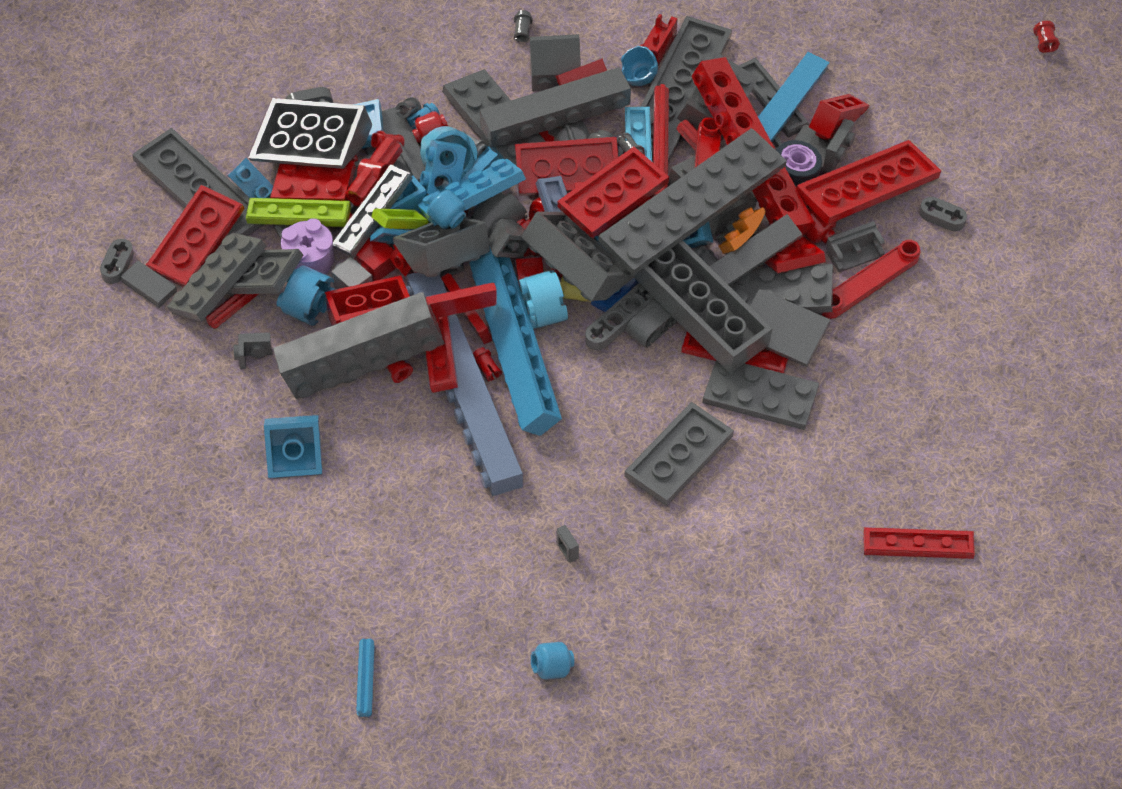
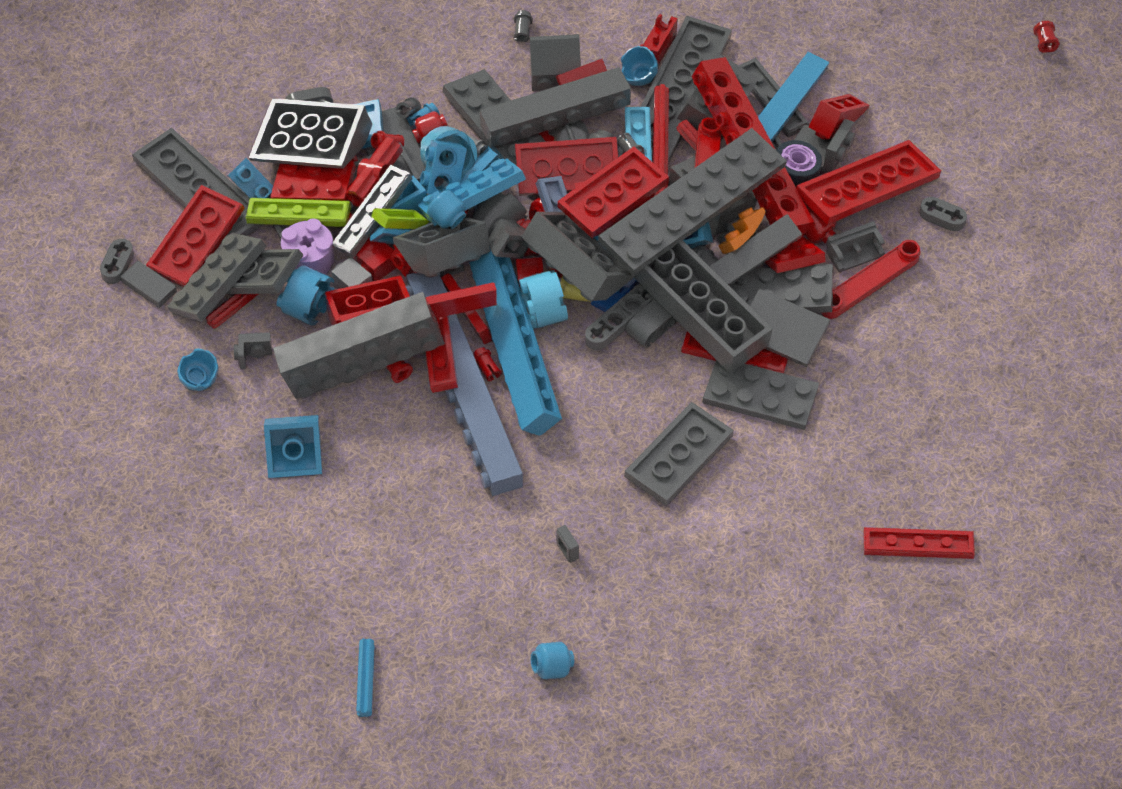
none -> dark azure hair [177,348,219,391]

